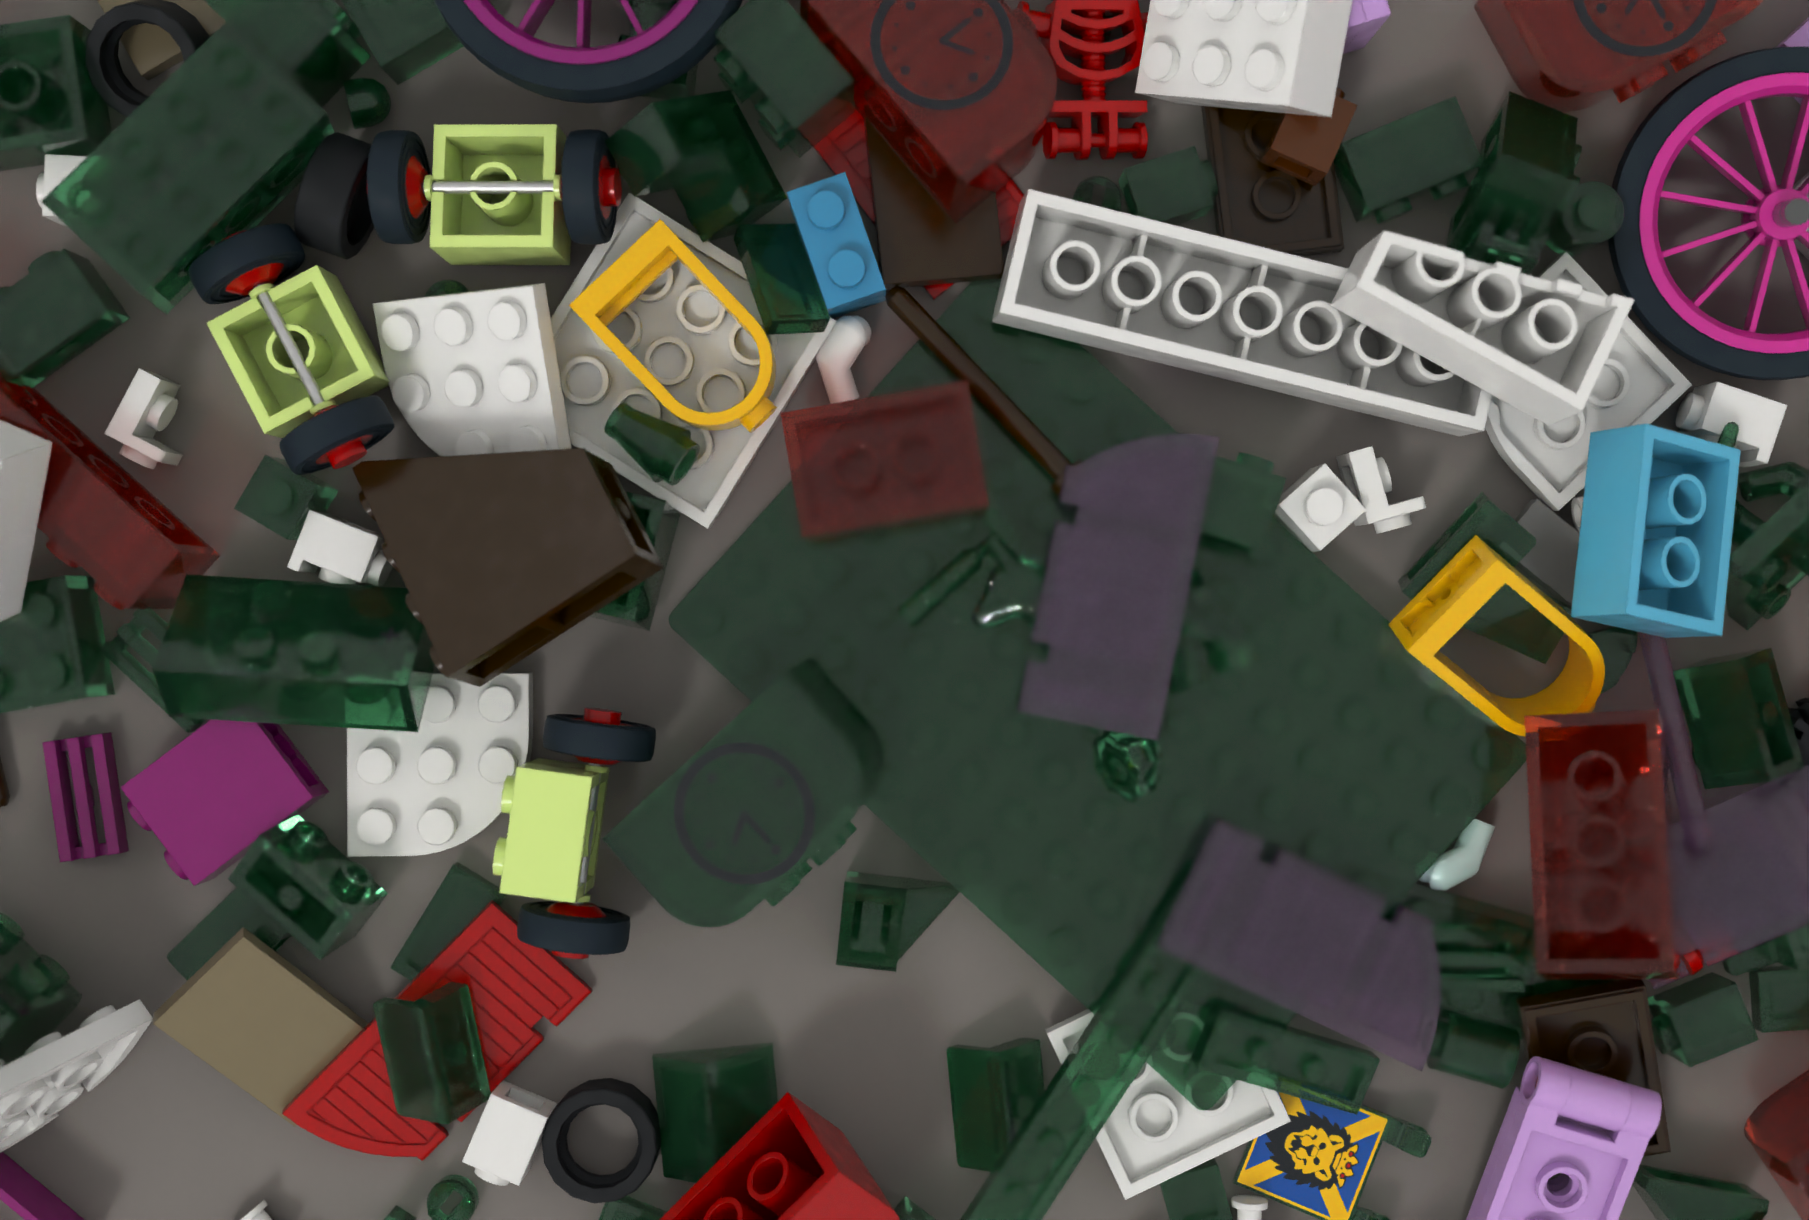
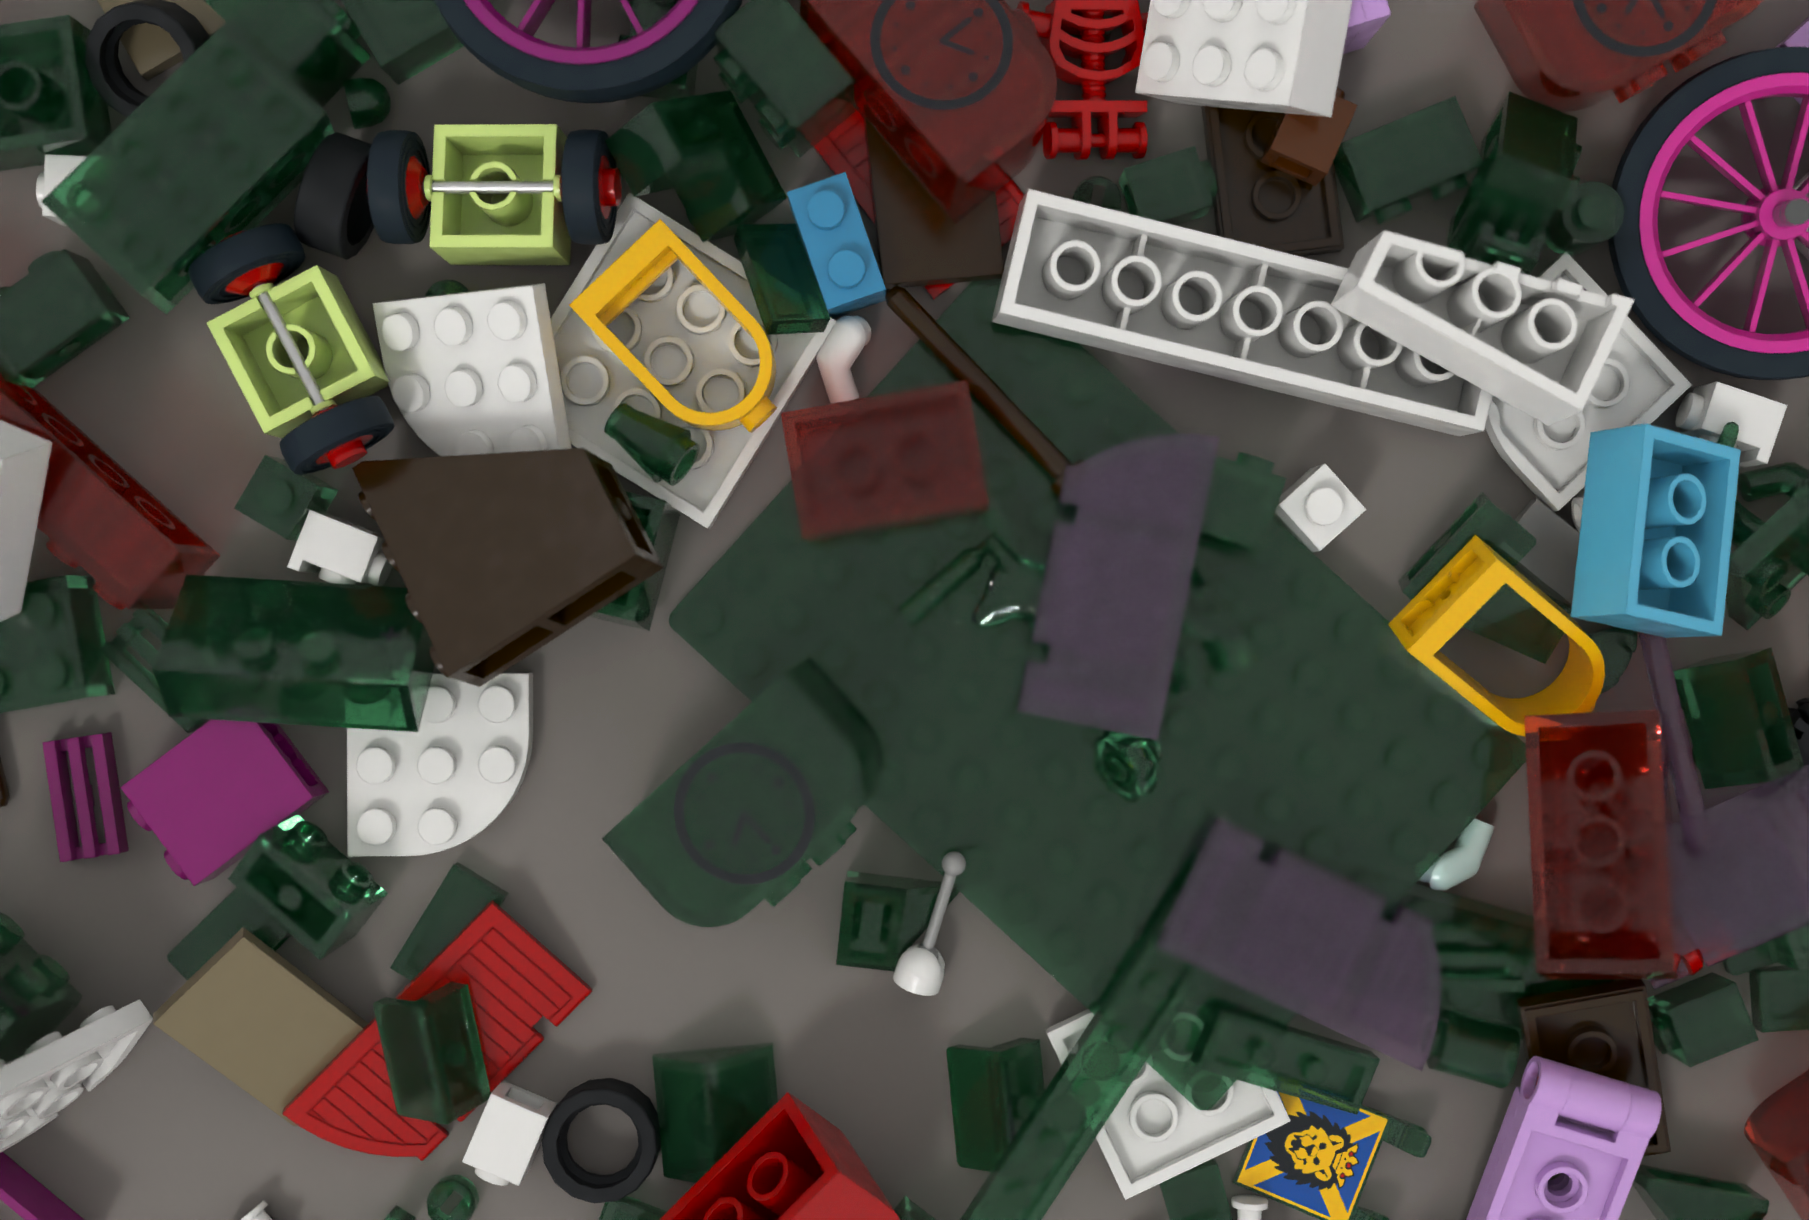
white bracket [104,368,183,469] -> none
brick [493,707,656,959] -> none
white bracket [1336,446,1426,534] -> none
none -> hinge [893,851,966,996]

